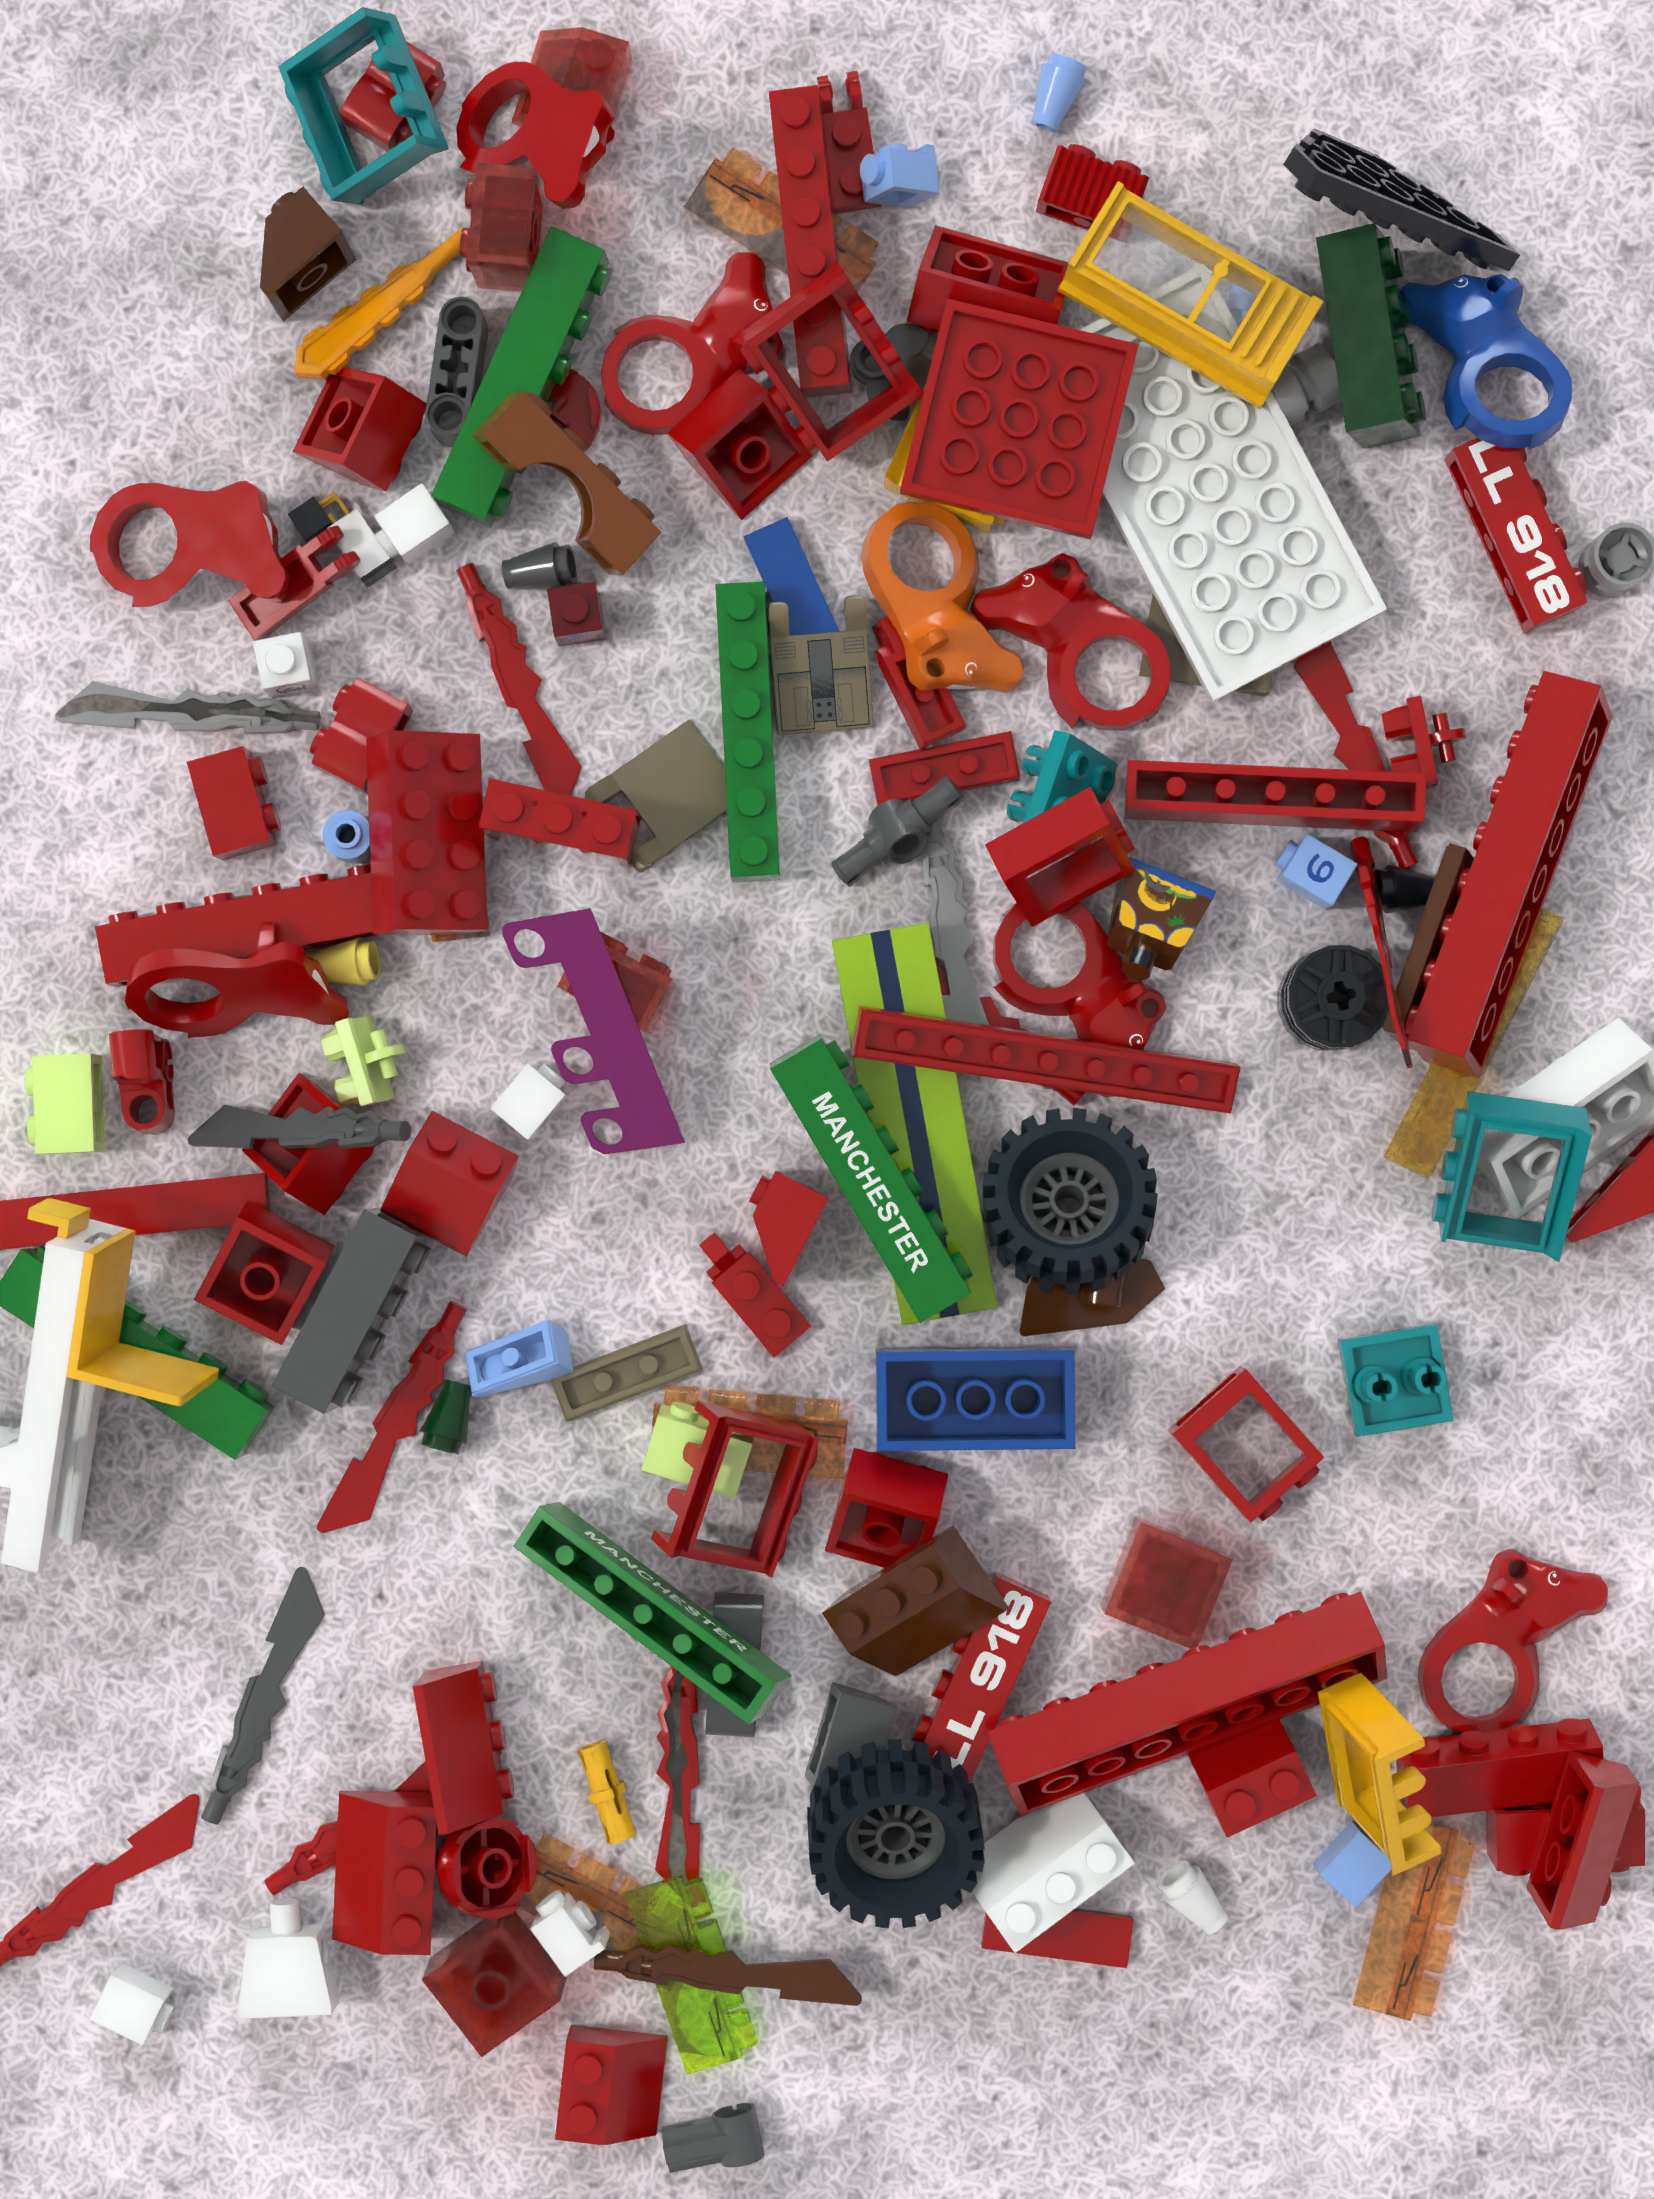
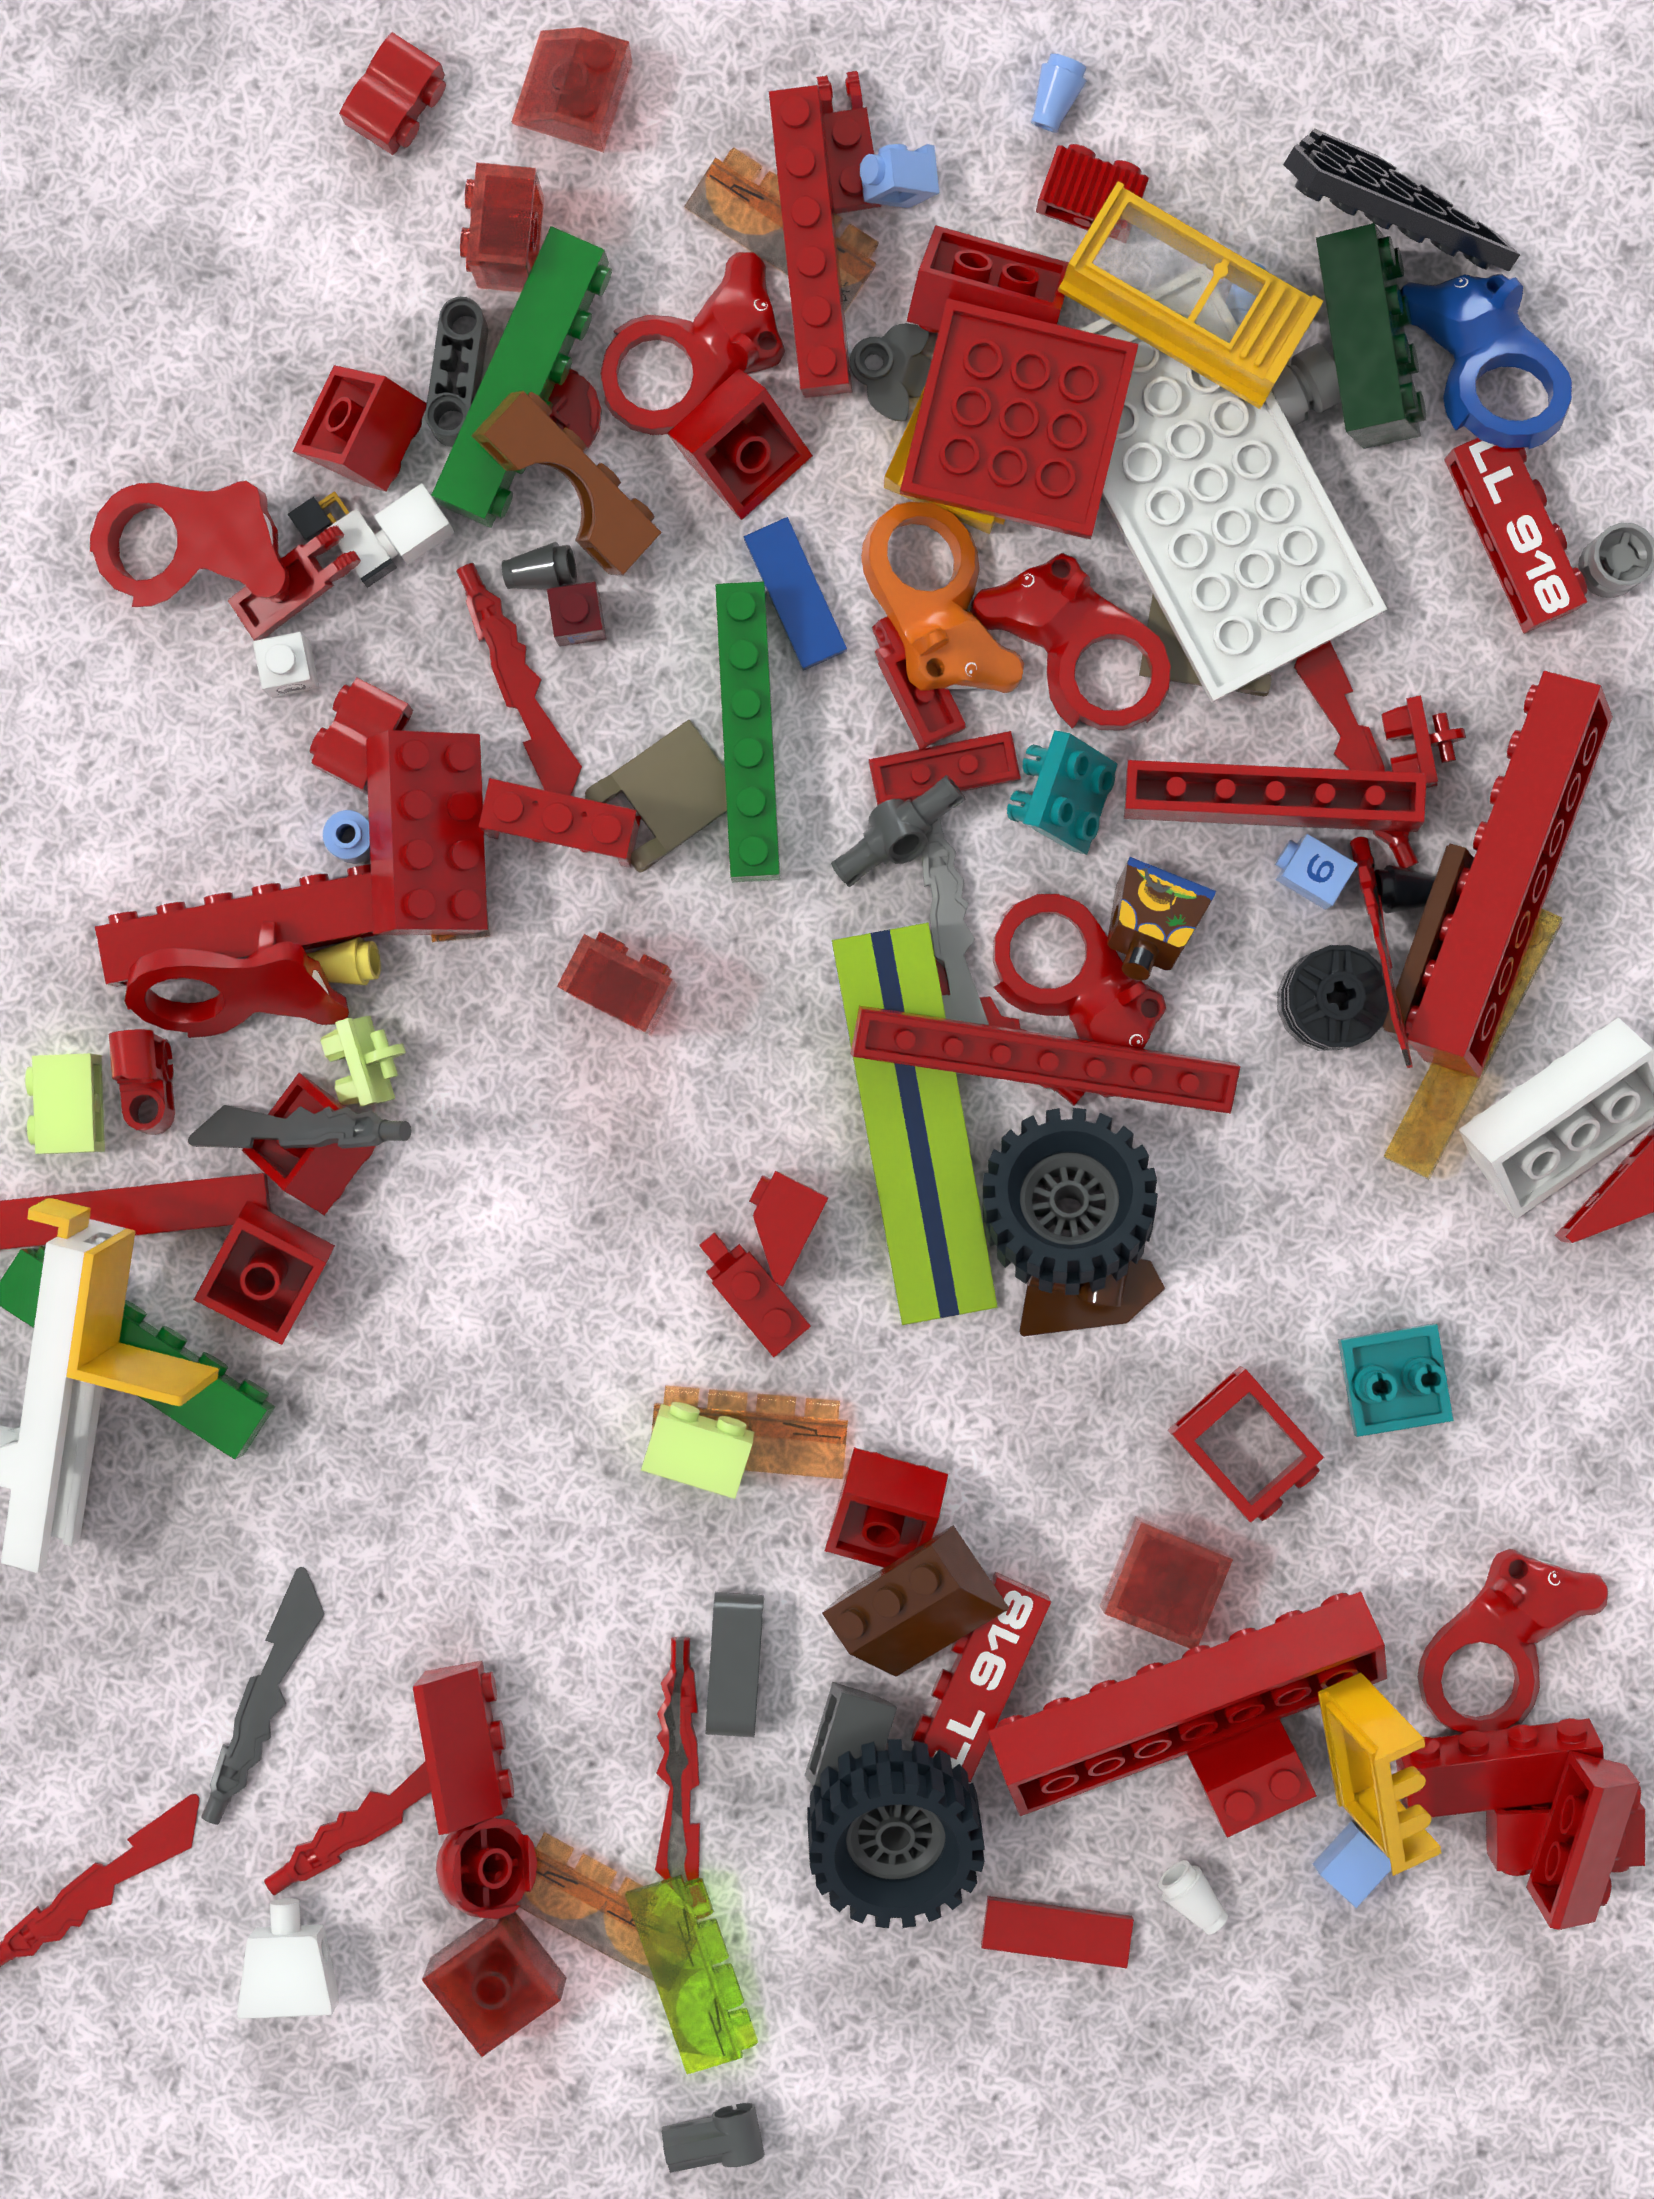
light grey sword [55,681,321,734] -> none
white brick [89,1963,175,2045] -> none
red brick [187,746,281,860] -> none
reddish brown slope [260,186,357,322] -> none
dark grey brick [271,1208,431,1414] -> none
teal window [278,7,449,205] -> none
light orange sword [295,227,474,379] -> none
red sword [317,1301,467,1533] -> none
red slope [332,1791,437,1955] -> none
red slope [380,1111,519,1257] -> none
dark green cone [420,1379,471,1455] -> none
red animal [456,61,615,209] -> none
light blue slope [465,1319,574,1398] -> none
white brick [490,1063,569,1140] -> none
magenta piece [502,908,685,1154] -> none
green brick [513,1502,792,1725] -> none
white brick [530,1890,610,1977] -> none
dark tan tile [550,1324,703,1422] -> none
red slope [555,2025,668,2145] -> none
yellow pin [577,1740,637,1844] -> none
reddish brown sword [594,1944,862,2006] -> none
red window [651,1401,819,1577] -> none
red window [740,261,924,462] -> none
dark tan flag [766,595,874,735] -> none
green brick [770,1033,973,1323] -> none
blue brick [875,1347,1076,1451] -> none
white slope [972,1793,1135,1953] -> none
red window [985,787,1136,927] -> none
clear orange windscreen [1353,1822,1475,2021] -> none
teal window [1432,1091,1592,1262] -> none

